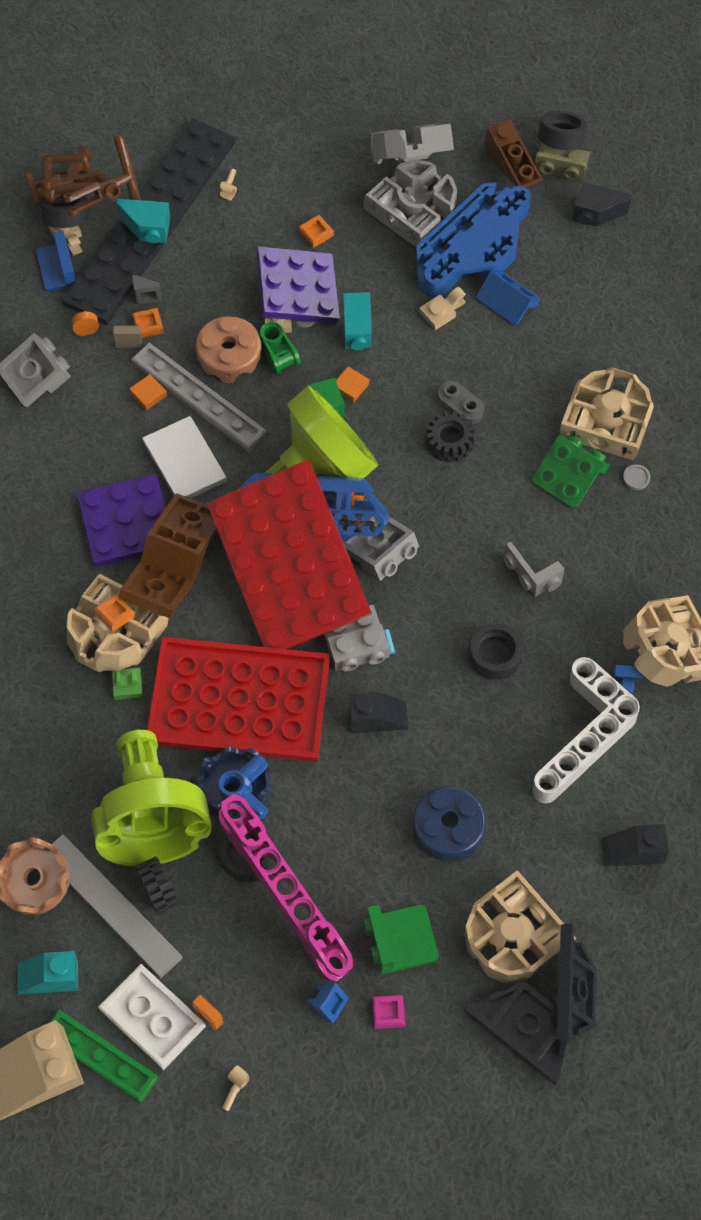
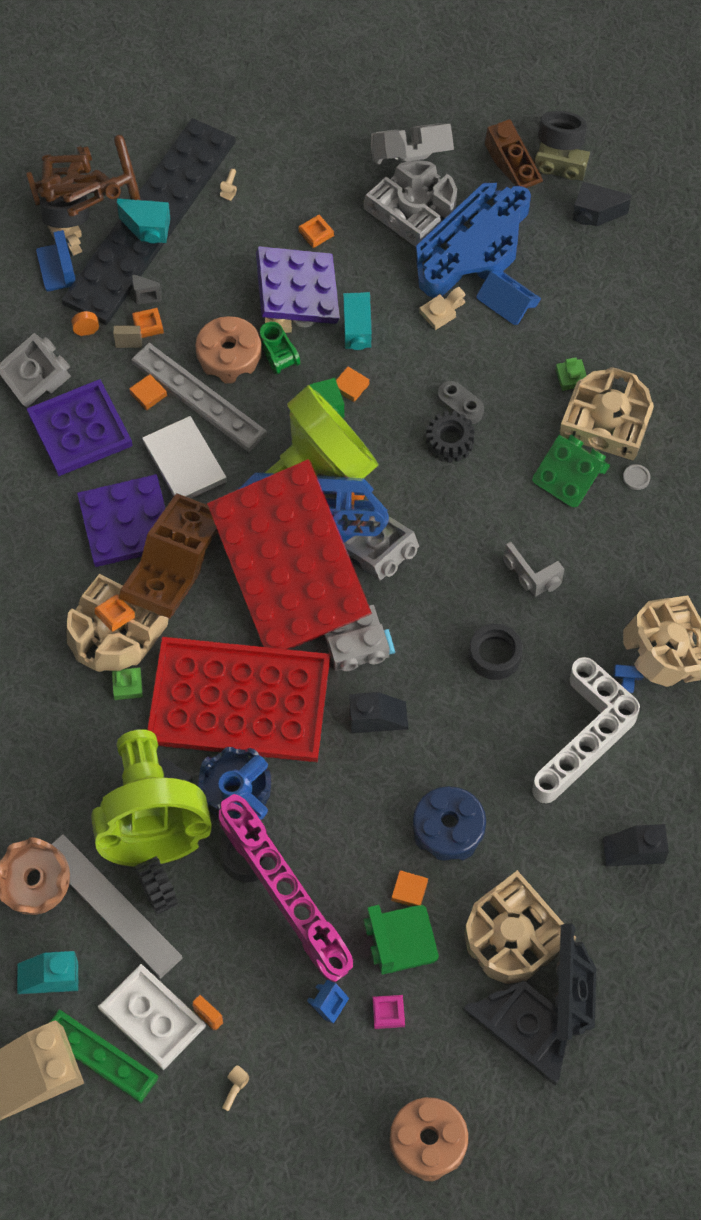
none -> dark purple plate [27,379,133,477]
none -> nougat plate [390,1097,468,1181]
none -> orange tile [392,871,428,907]
none -> bright green tile [555,358,587,391]

